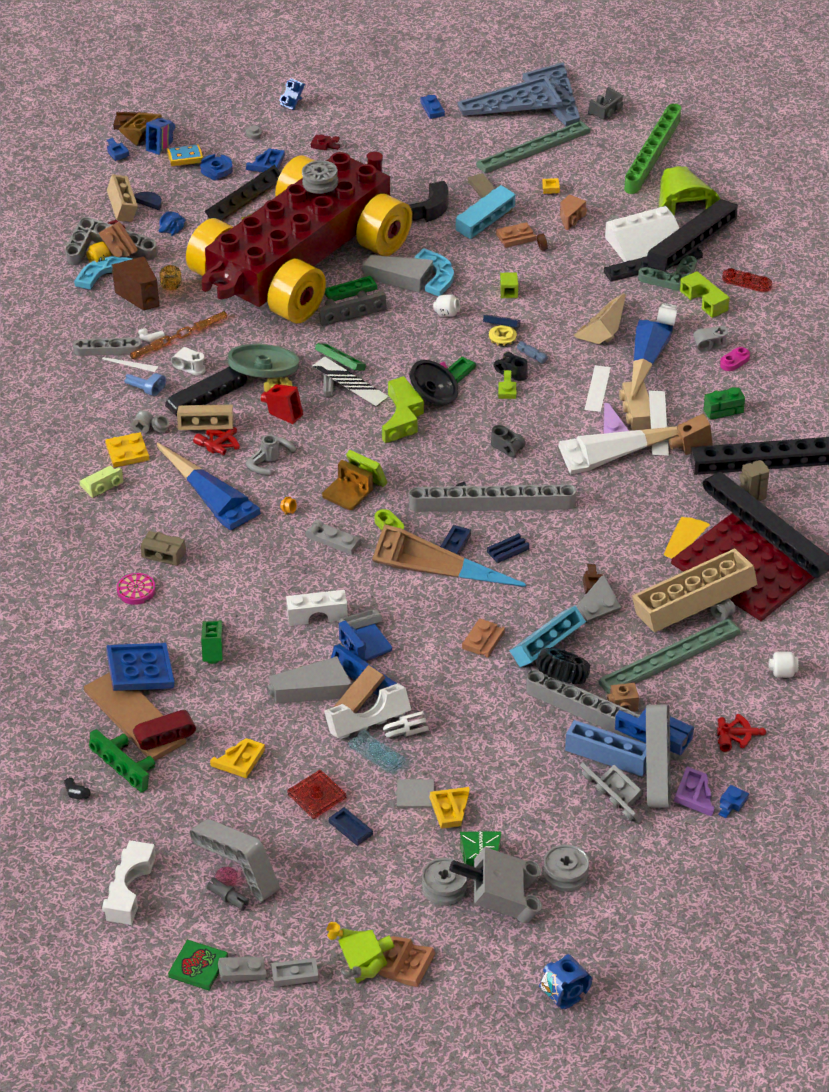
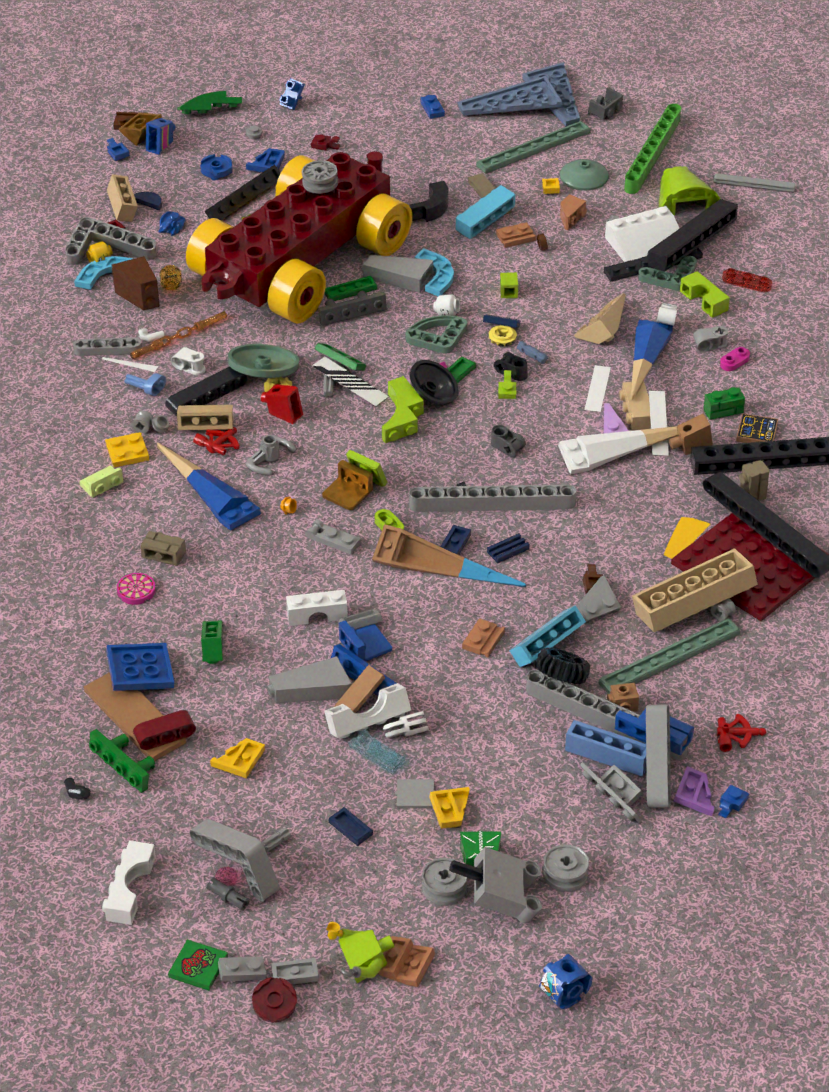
nougat plate [99,221,138,257] -> none
slope [167,144,203,166] -> none
clear red plate [287,770,347,819] -> none
white head [769,652,798,678] -> none
none -> green slope [177,91,242,114]
none -> dark red tile [252,977,297,1023]
none -> light grey axle [261,828,291,852]
none -> sand green beam [405,315,467,354]
none -> sand green dish [560,159,609,191]
none -> light grey axle [714,173,795,192]
none -> black tile [736,413,778,443]

